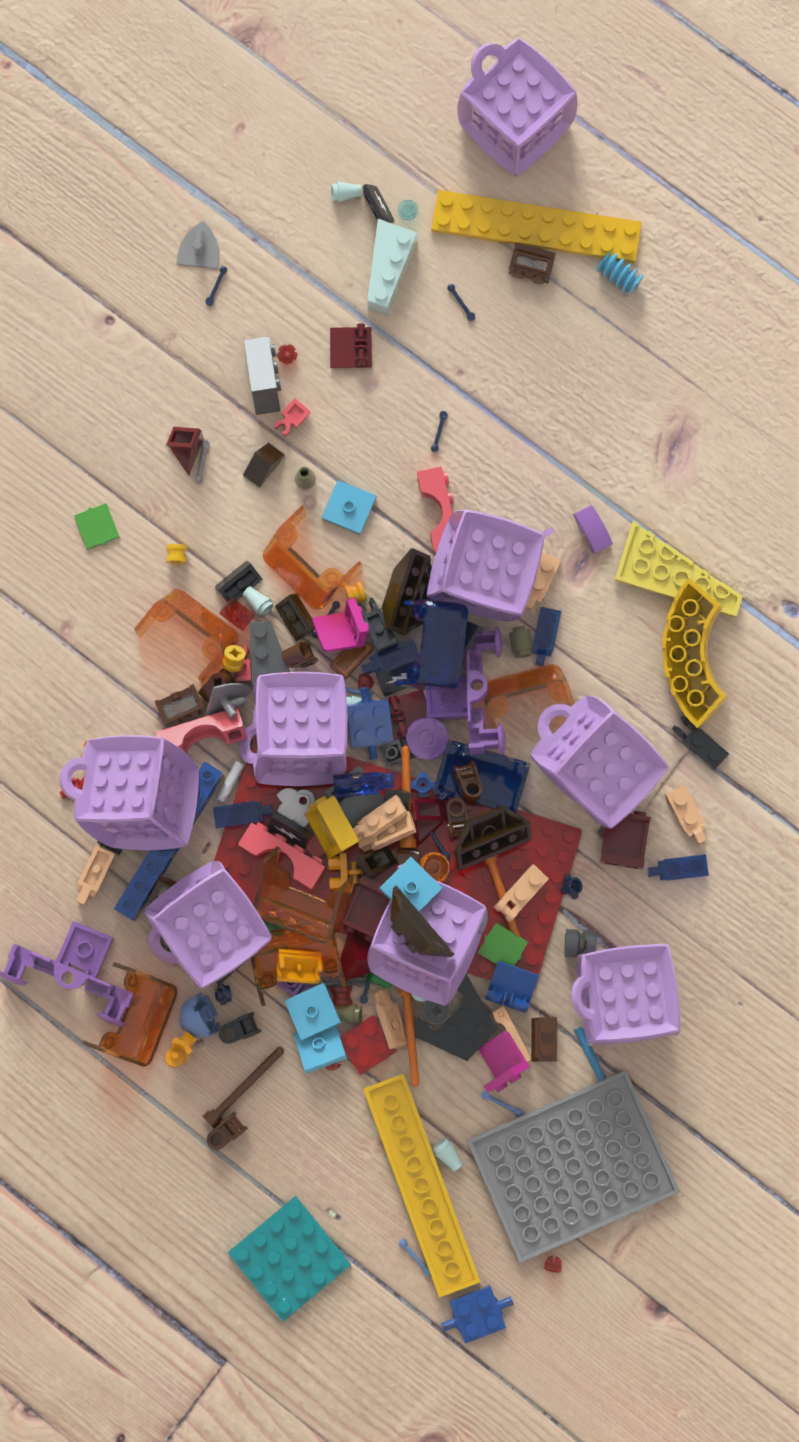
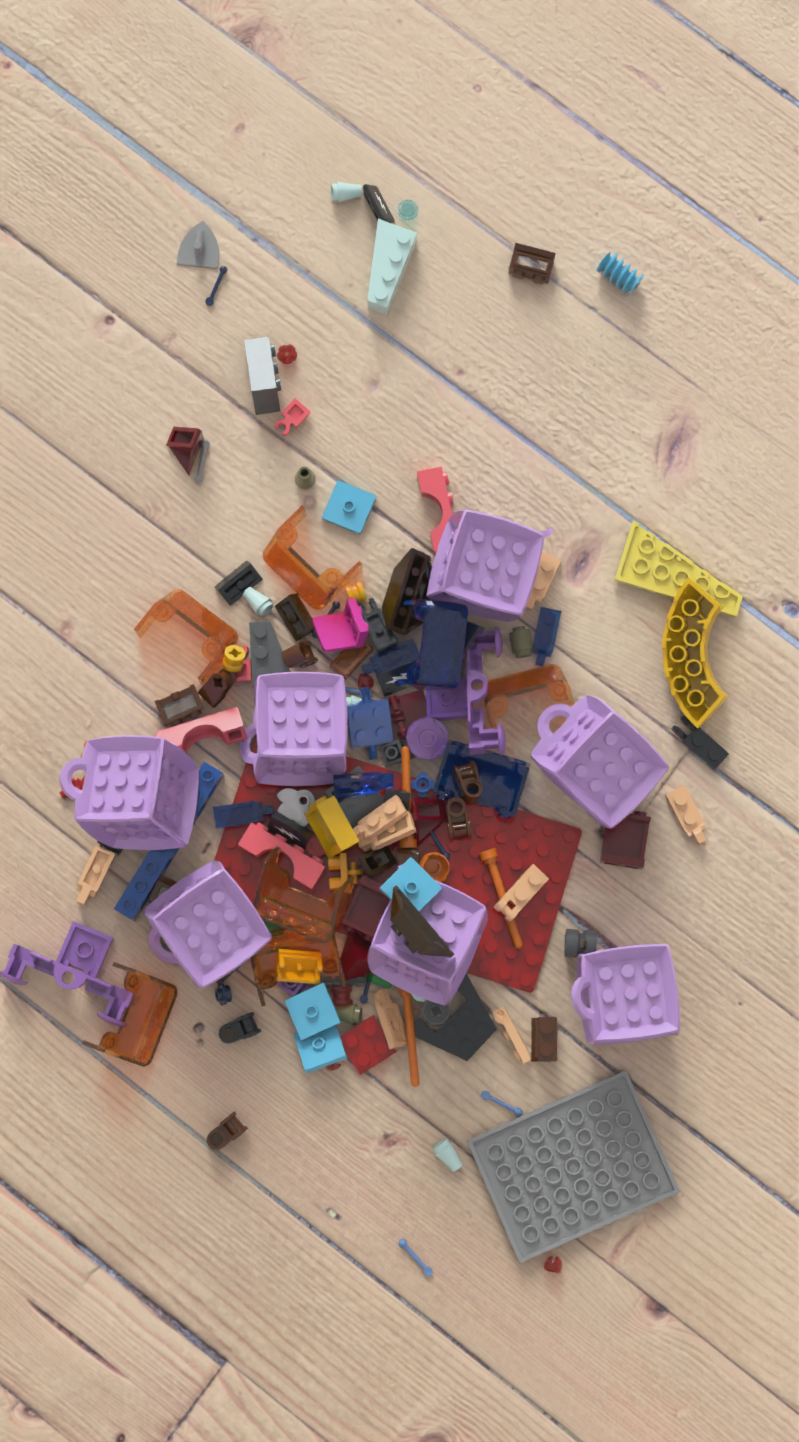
bright green piece [74,503,119,550] -> none
light orange hips [164,1031,197,1068] -> none
yellow wheel [166,544,187,565] -> none
medium blue cylinder [179,993,220,1038] -> none
reddish brown piece [202,1047,284,1128] -> none
light grey shield [205,683,252,719] -> none
white piece [216,761,245,803] -> none
clear red bracket [220,598,255,632] -> none
teal plate [227,1196,351,1322] -> none
dark brown slope [243,442,285,488] -> none
dark red hinge [330,323,372,368] -> none
yellow plate [363,1074,480,1298] -> none
yellow plate [431,190,642,264] -> none
dark blue hinge [431,411,448,452] -> none
blue plate [441,1285,514,1344] -> none
dark blue hinge [447,284,475,321] -> none
dark brown wedge [455,806,532,871] -> none
lavender piece [457,38,578,176] -> none
bright green piece [478,923,528,966] -> none
dark pink bracket [479,1031,530,1093] -> none
blue hinge [485,961,539,1013] -> none
dark blue plate [561,874,583,899] -> none
medium lavender slope [573,505,613,553] -> none
dark azure bar [574,1027,607,1082] -> none
clear blue hinge [647,854,709,881] -> none

